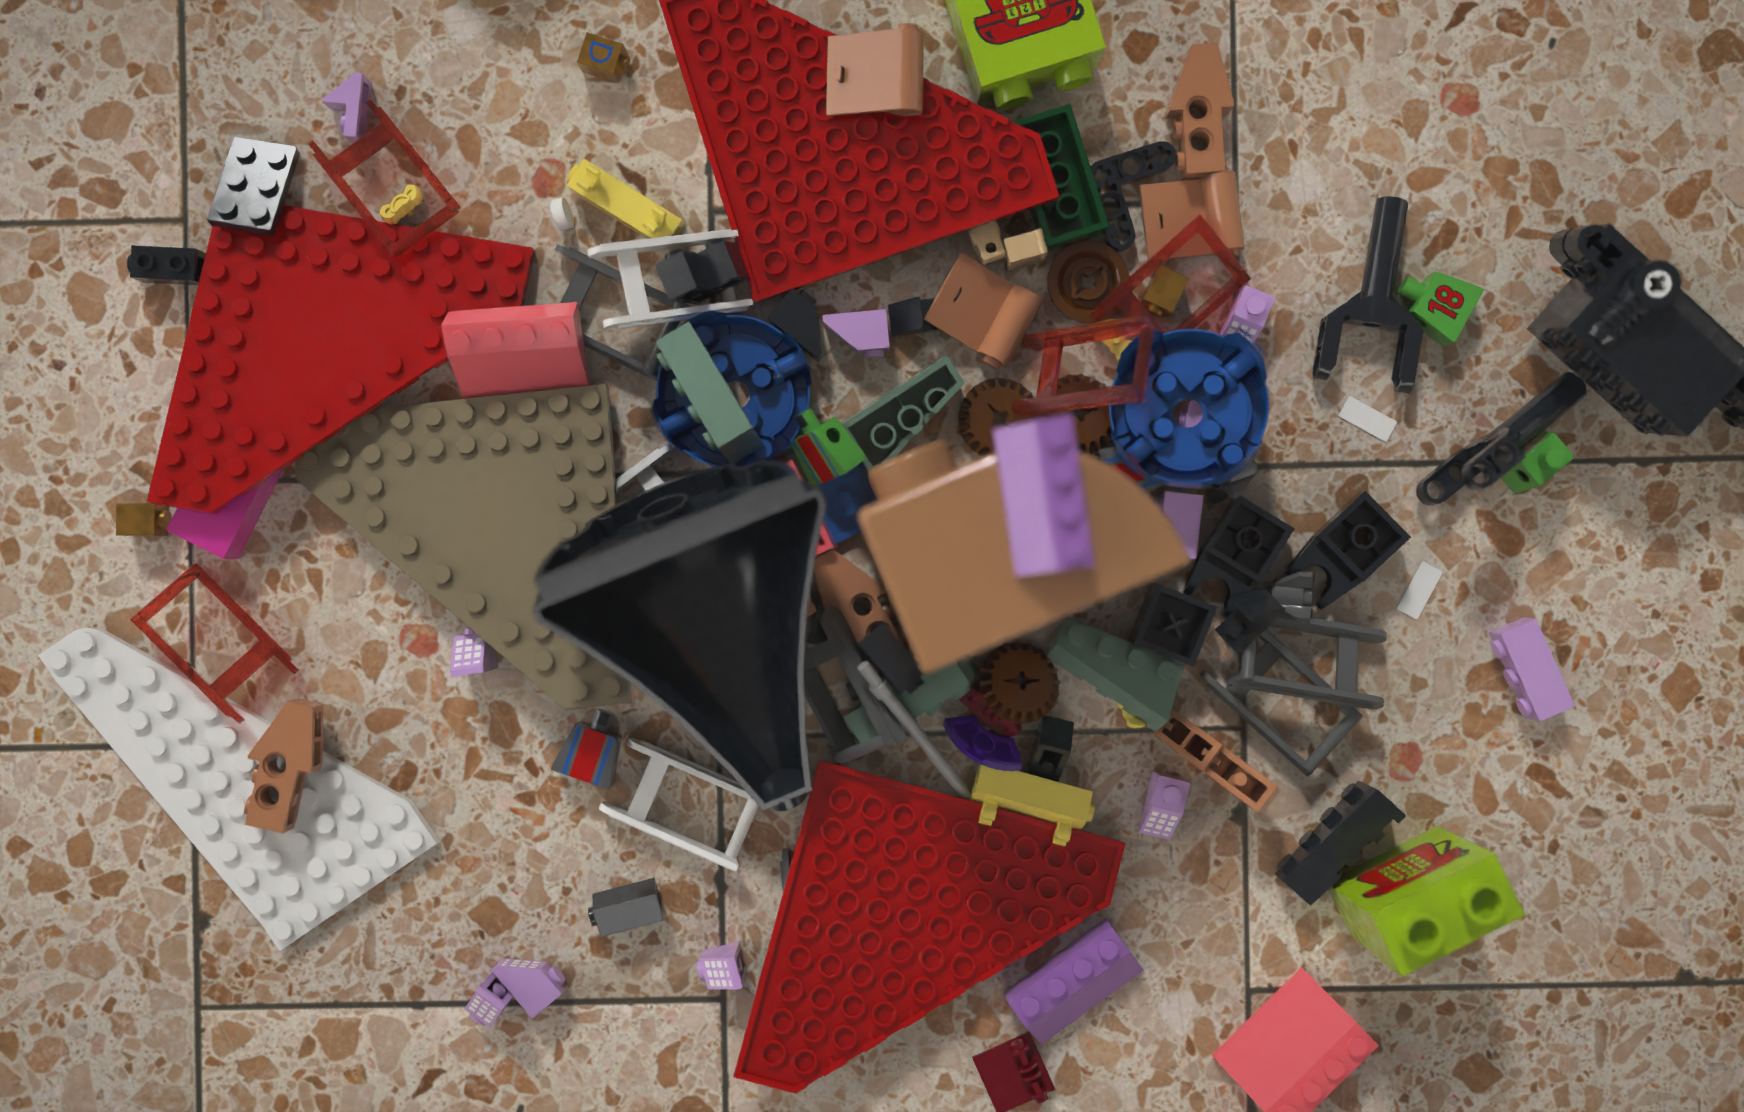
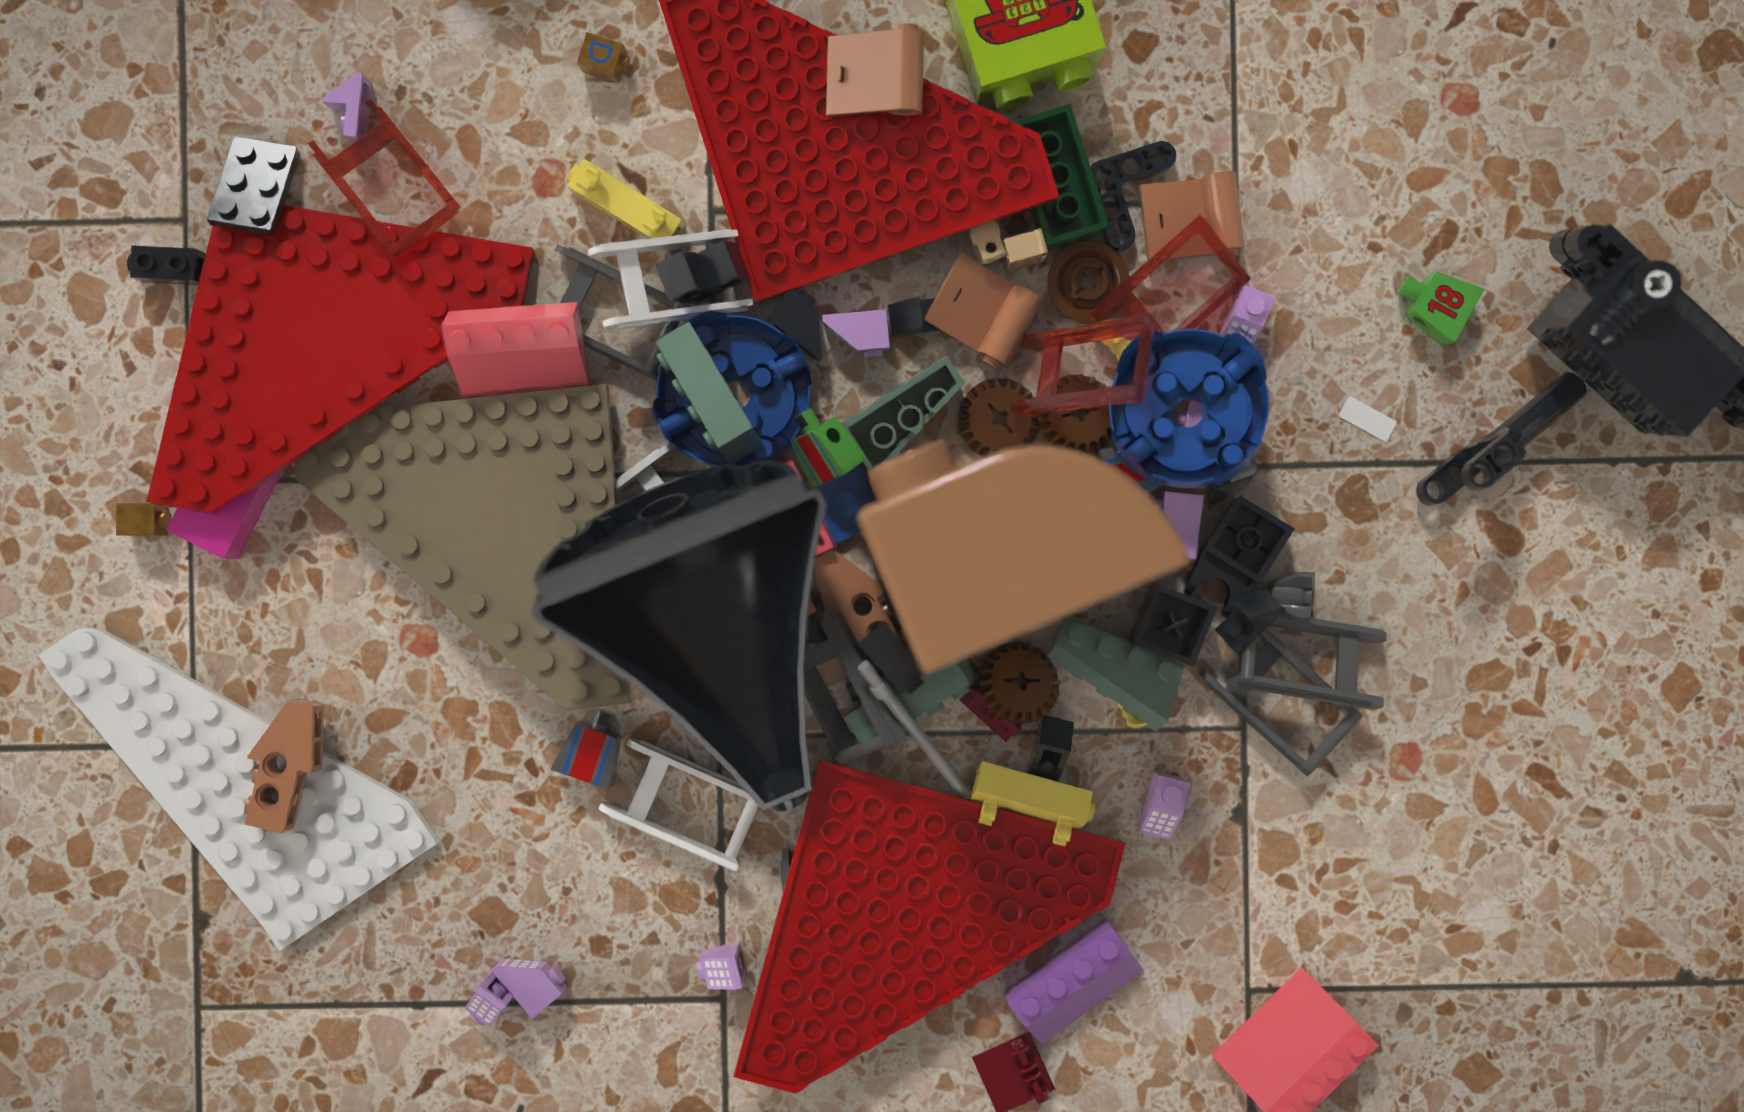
clear red piece [130,563,299,724] -> none
light yellow piece [380,184,423,225] -> none
lavender slope [450,628,498,677] -> none
white tile [550,197,574,231] -> none
brick [588,878,663,937] -> none
dark purple tile [943,715,1023,771] -> none
medium lavender slope [993,415,1095,577] -> none
pearl gold brick [1139,264,1189,318] -> none
nougat brick [1153,708,1281,815] -> none
nougat brick [1164,43,1234,181] -> none
black wedge [1275,781,1407,906] -> none
black brick [1284,491,1411,609] -> none
black piece [1312,196,1423,394] -> none
lime brick [1328,826,1525,977] -> none
white sticker [1397,561,1443,620] -> none
lavender brick [1489,617,1575,722] -> none
bright green torso [1501,431,1574,493] -> none

